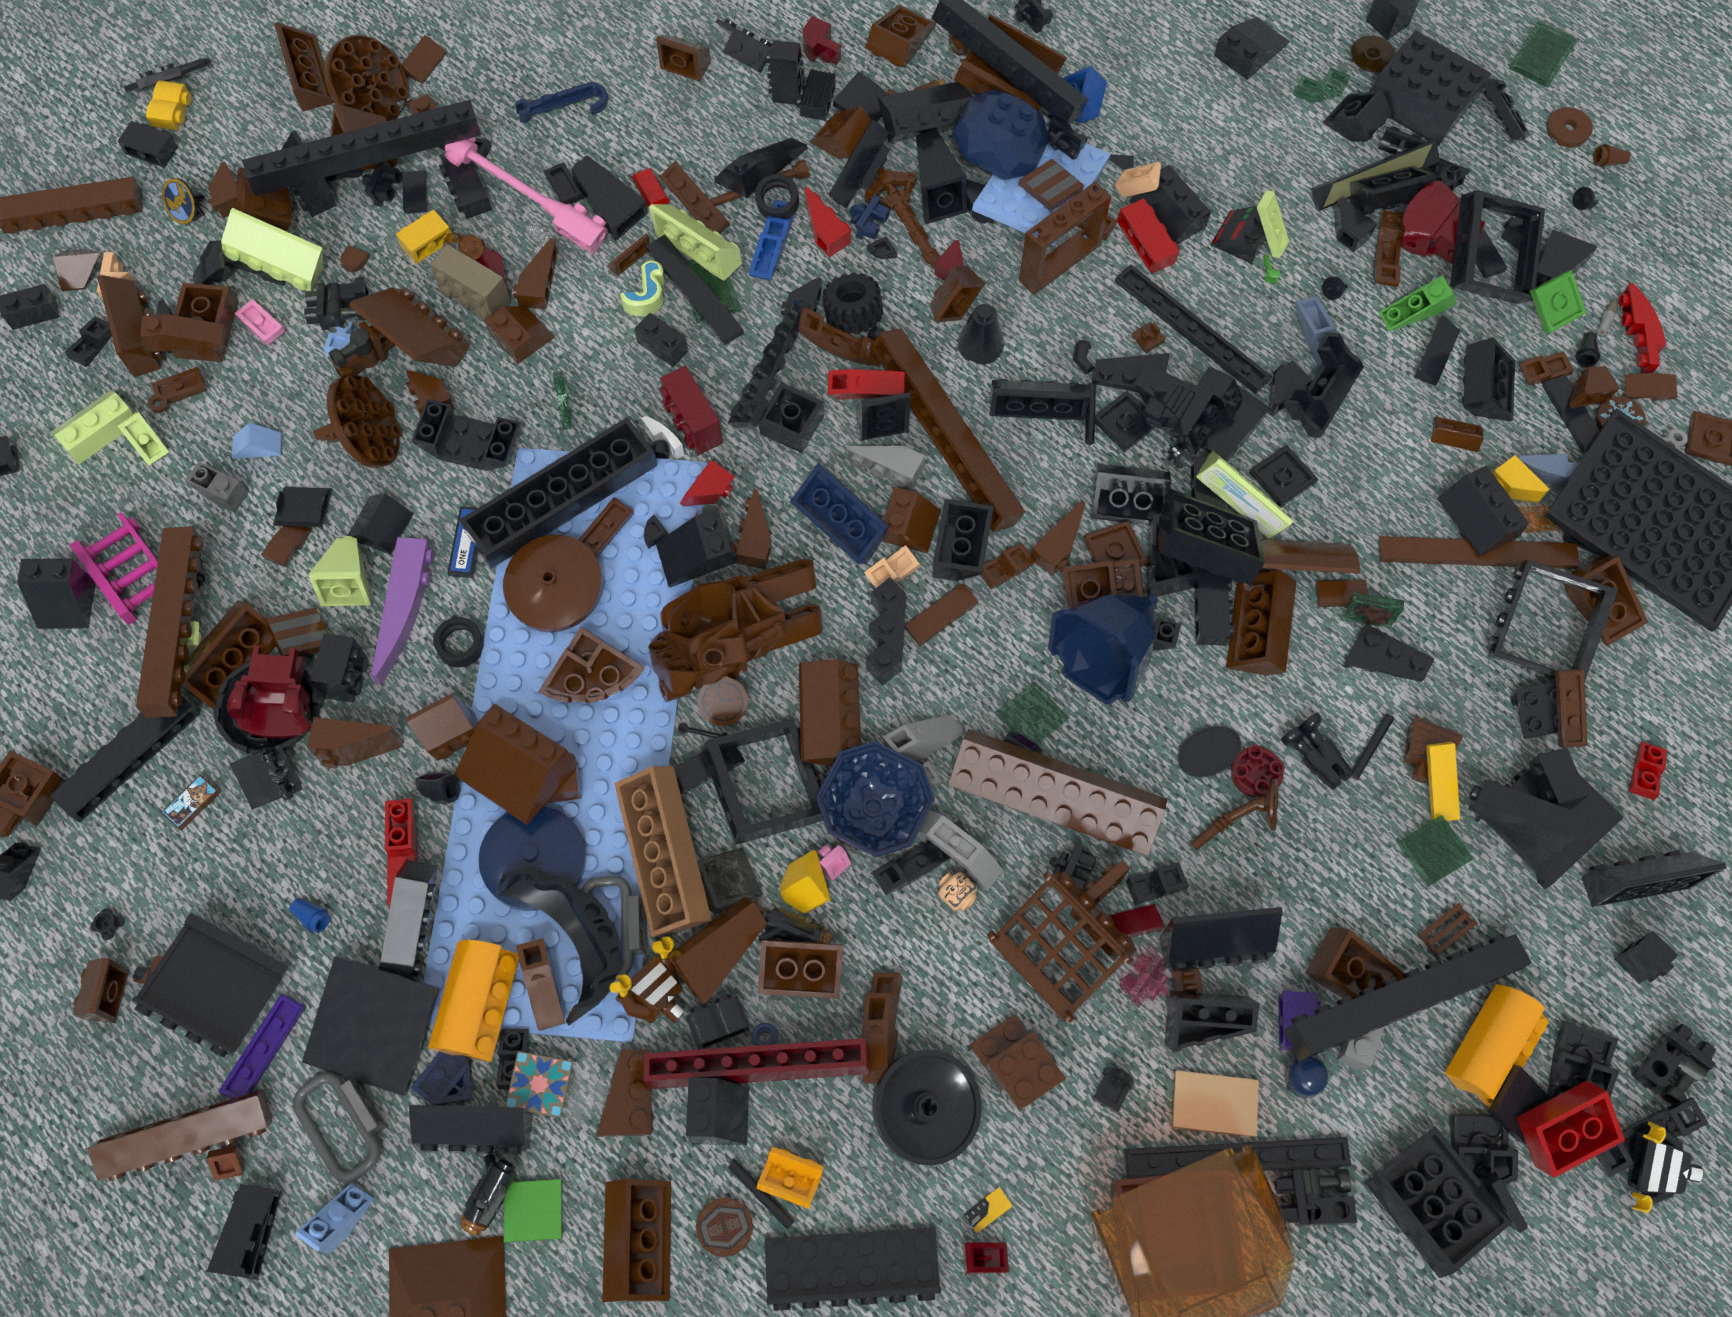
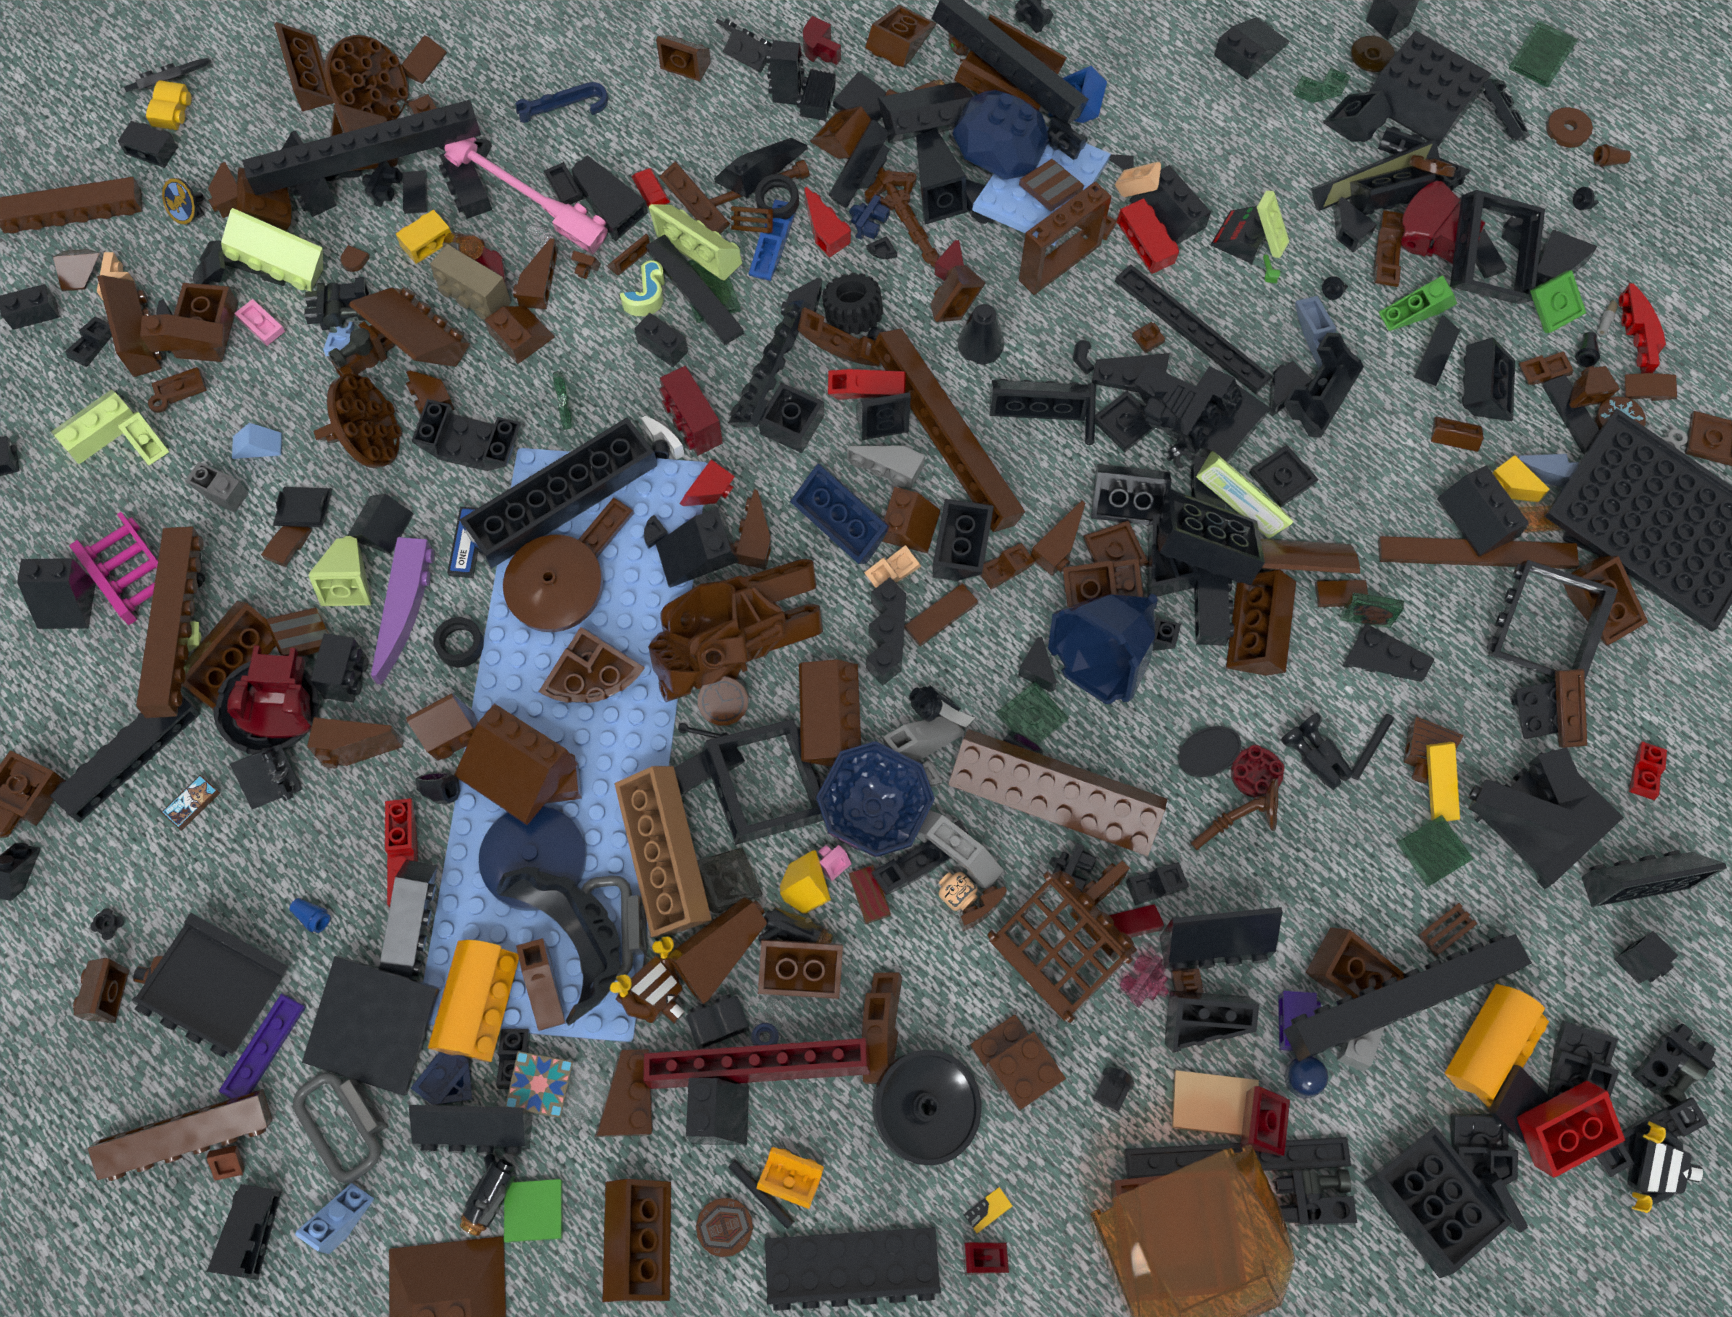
none -> reddish brown tile [571,251,601,279]
none -> reddish brown tile [731,206,773,233]
none -> tile [848,865,891,924]
none -> black bracket [909,685,961,722]
none -> white sticker [939,700,975,727]
none -> reddish brown slope [959,886,1007,931]
none -> black slope [1018,637,1057,692]
none -> dark red slope [1240,1086,1290,1156]
none -> reddish brown tile [1409,155,1456,177]

